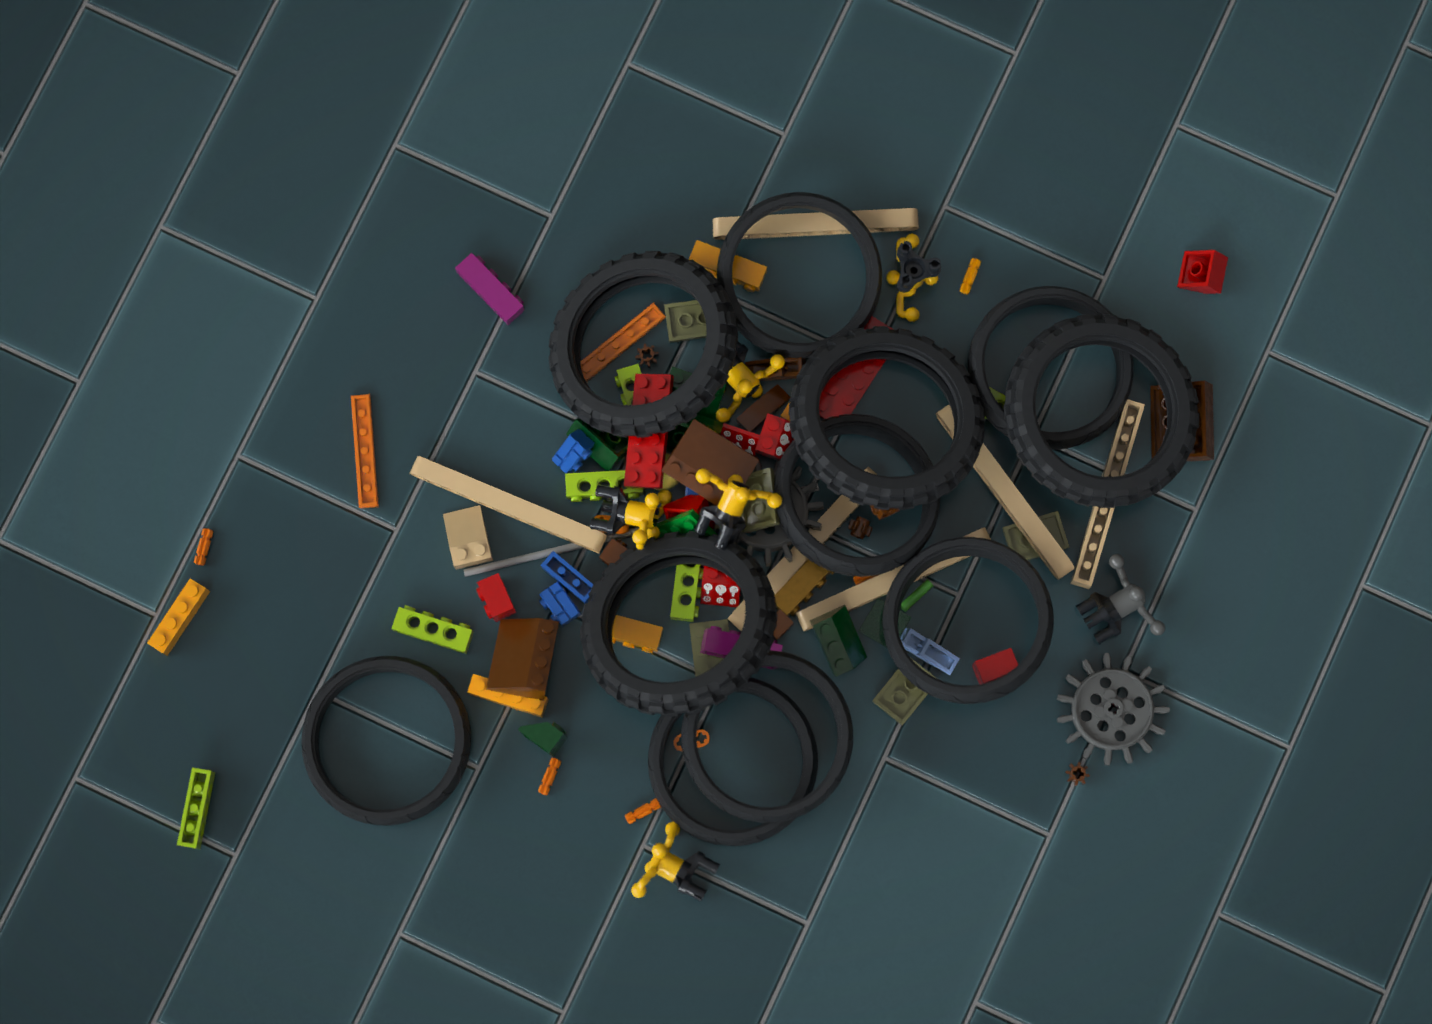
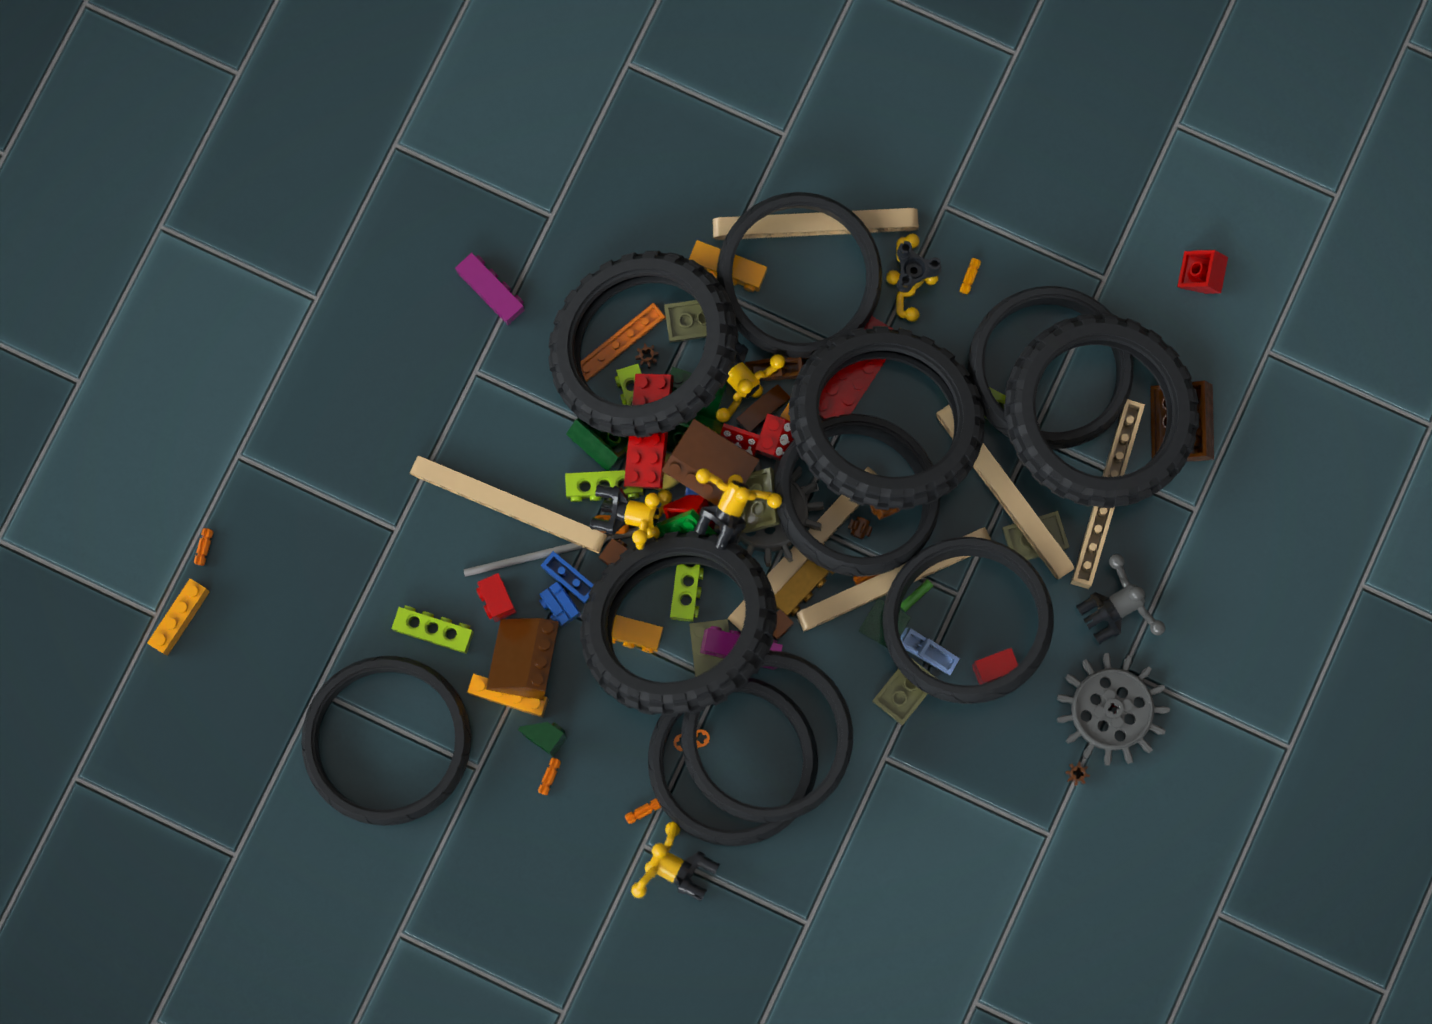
lime brick [177,768,215,849] -> none
orange tile [351,394,379,509] -> none
tan slope [443,505,493,570] -> none
blue brick [552,429,594,473] -> none
red slope [700,566,741,608] -> none
dark green slope [810,605,867,677] -> none

